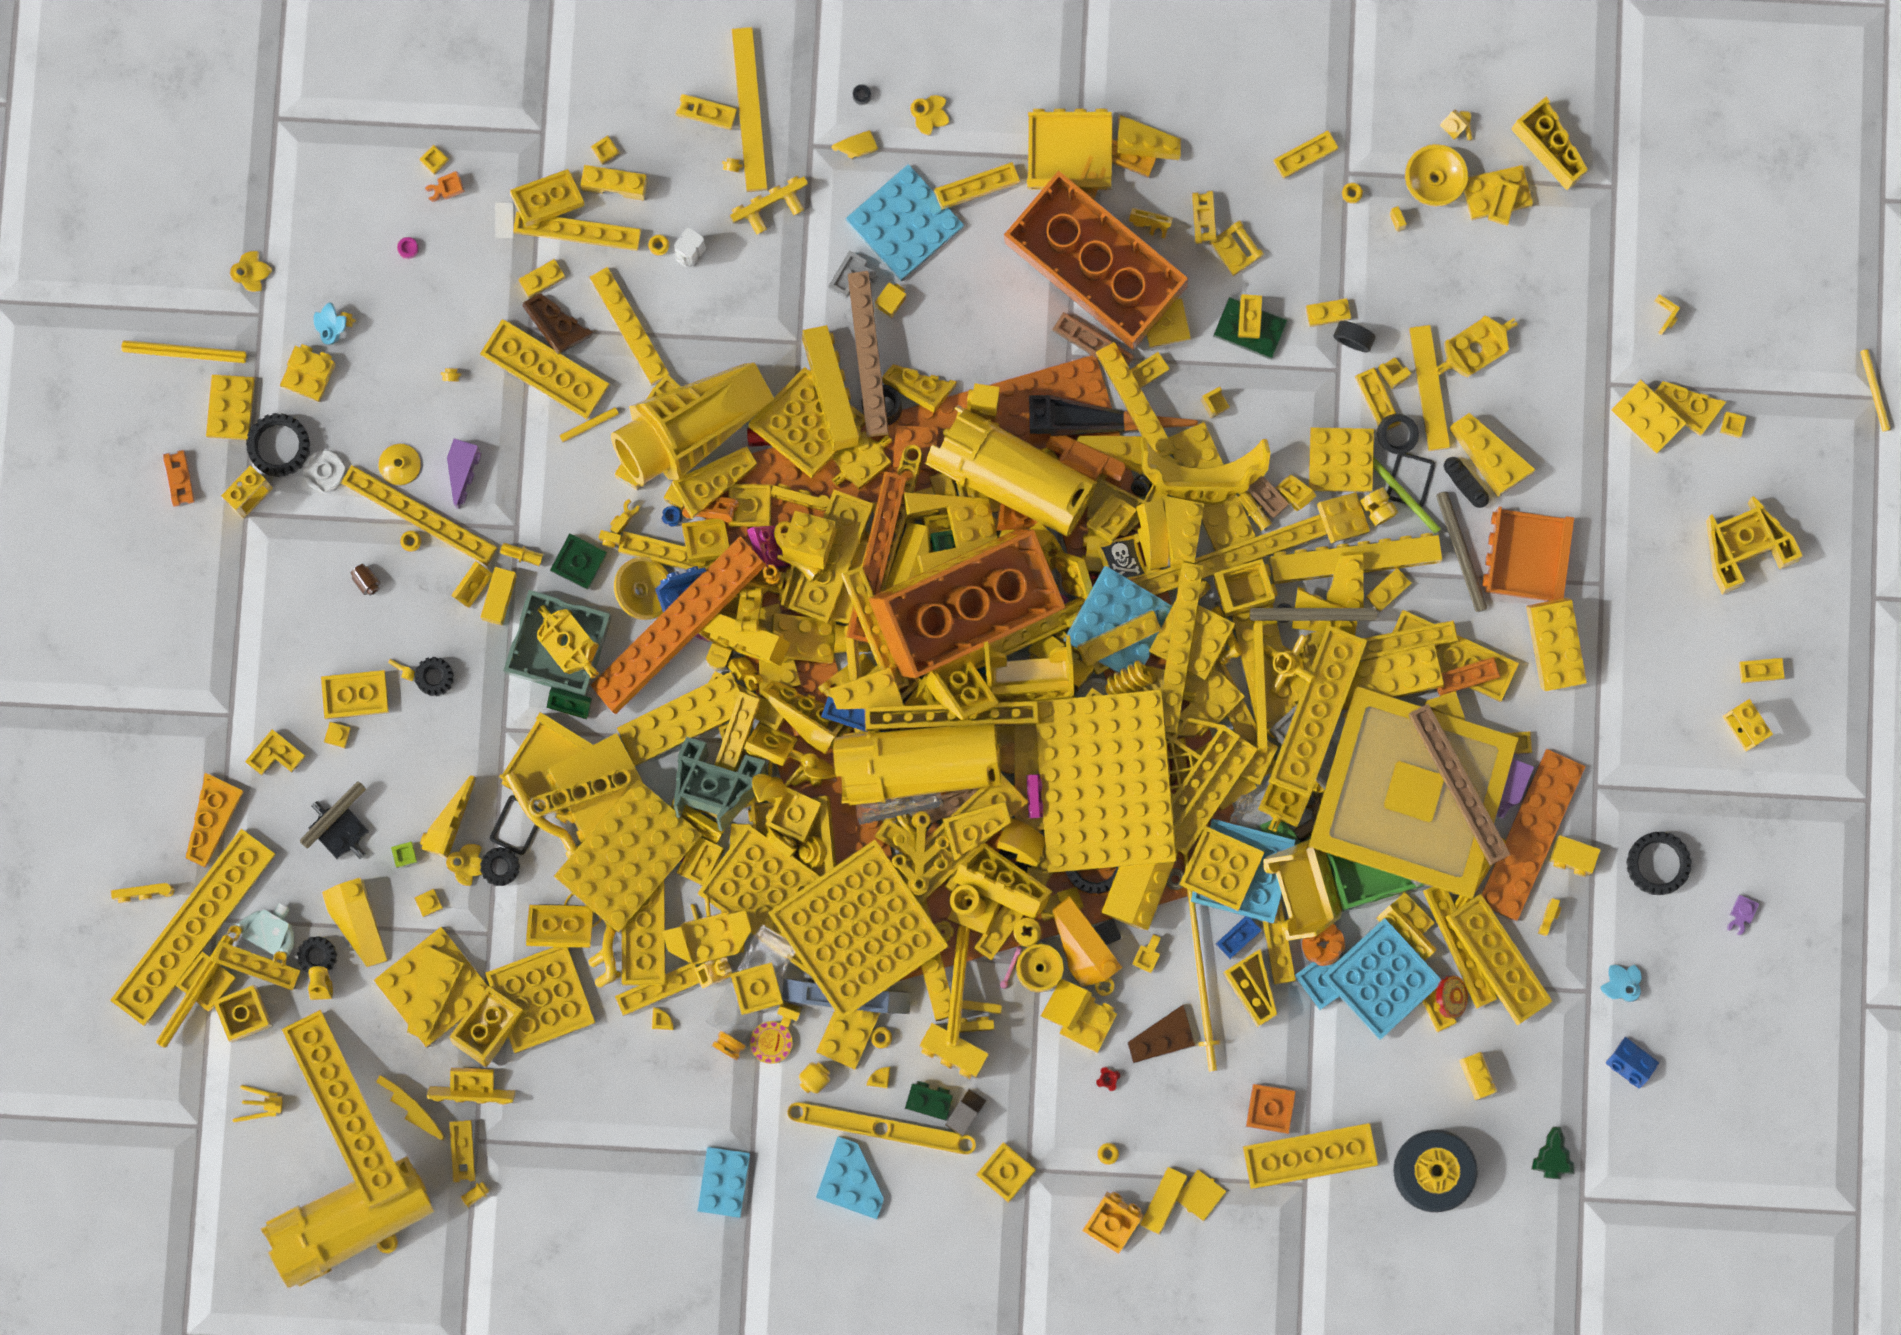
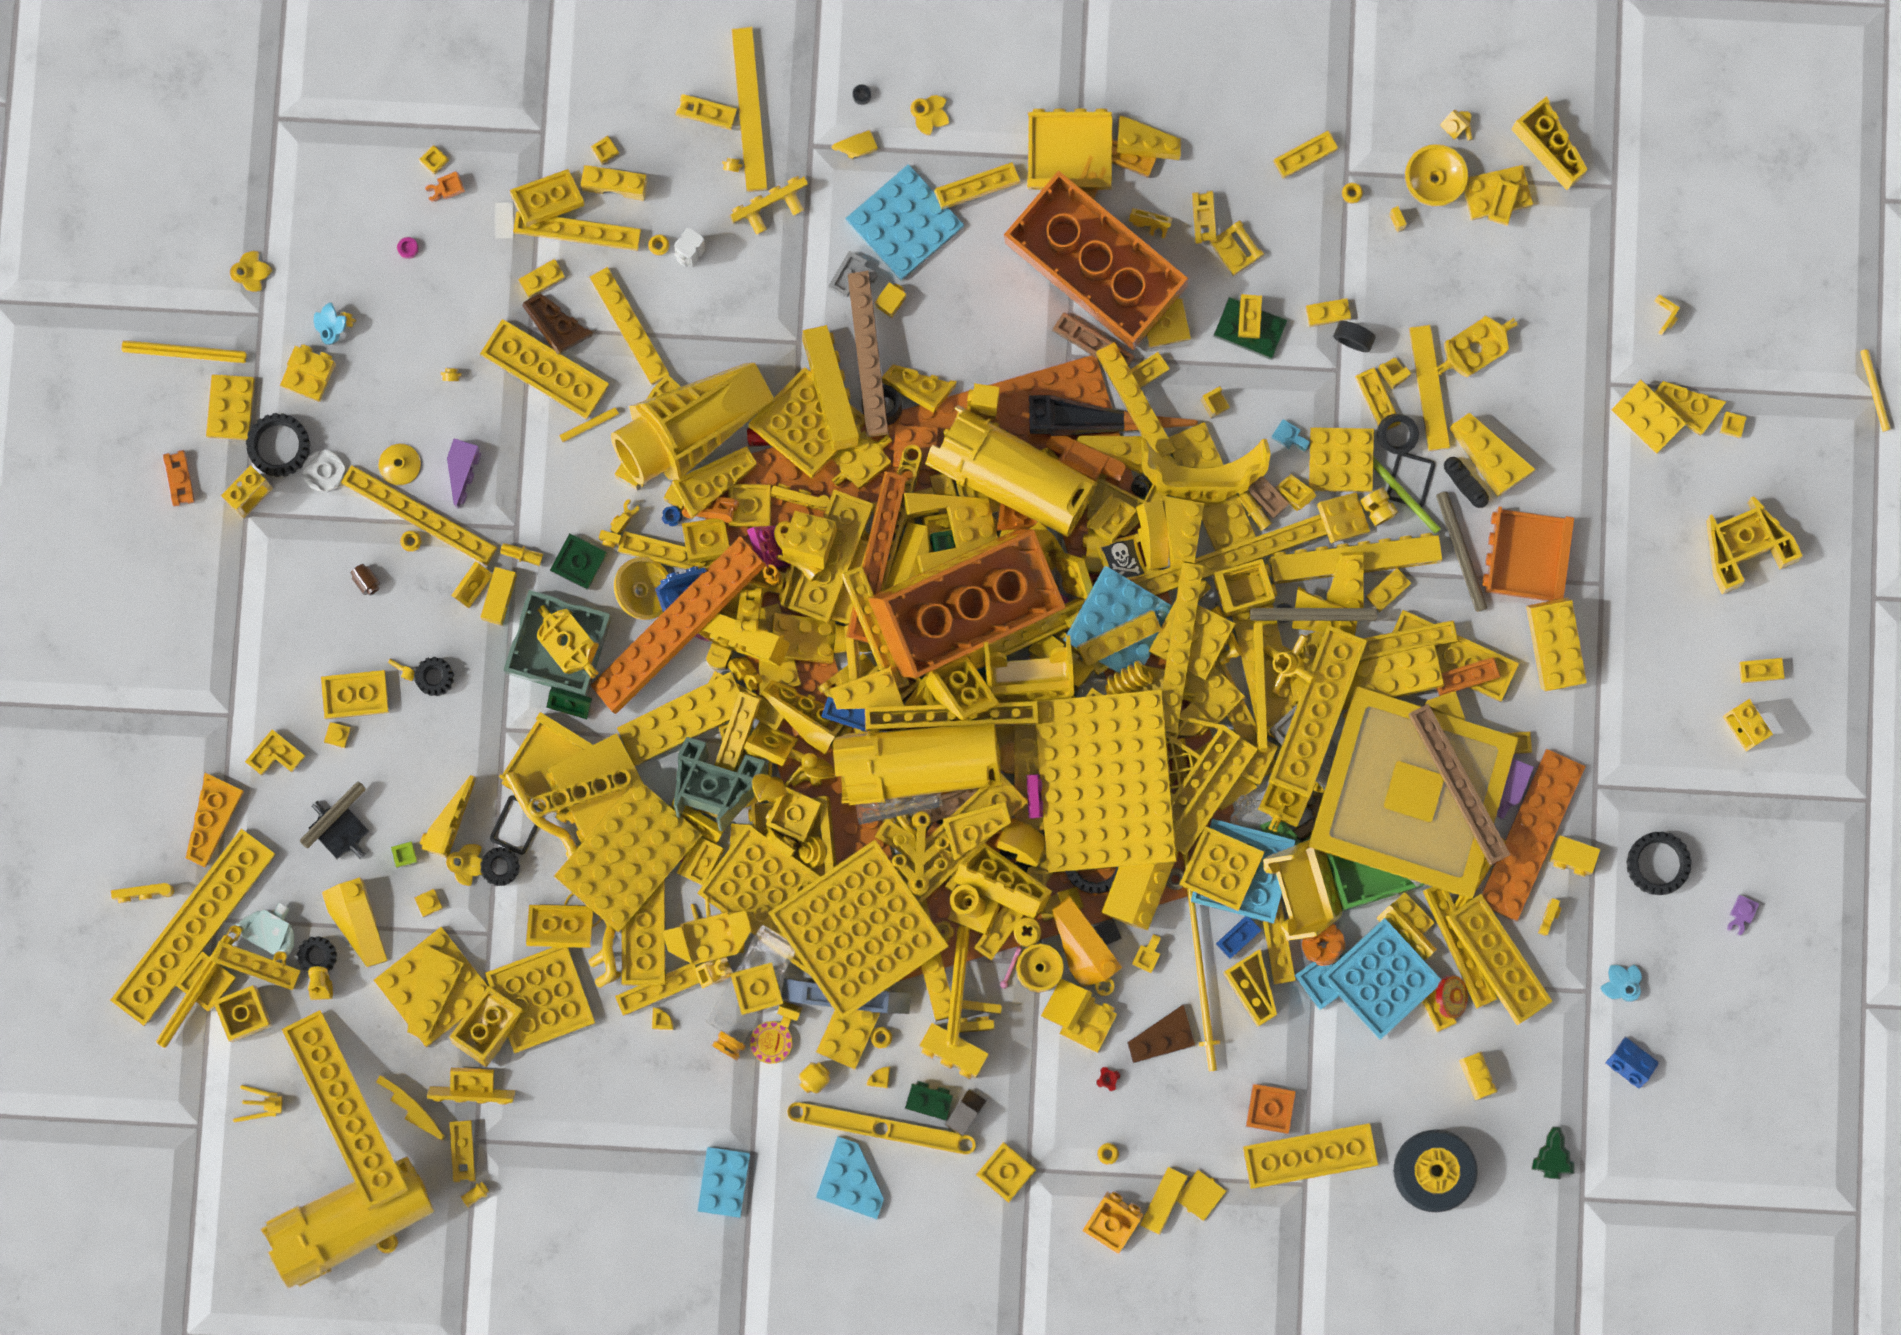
none -> medium azure plate [1271,419,1310,452]

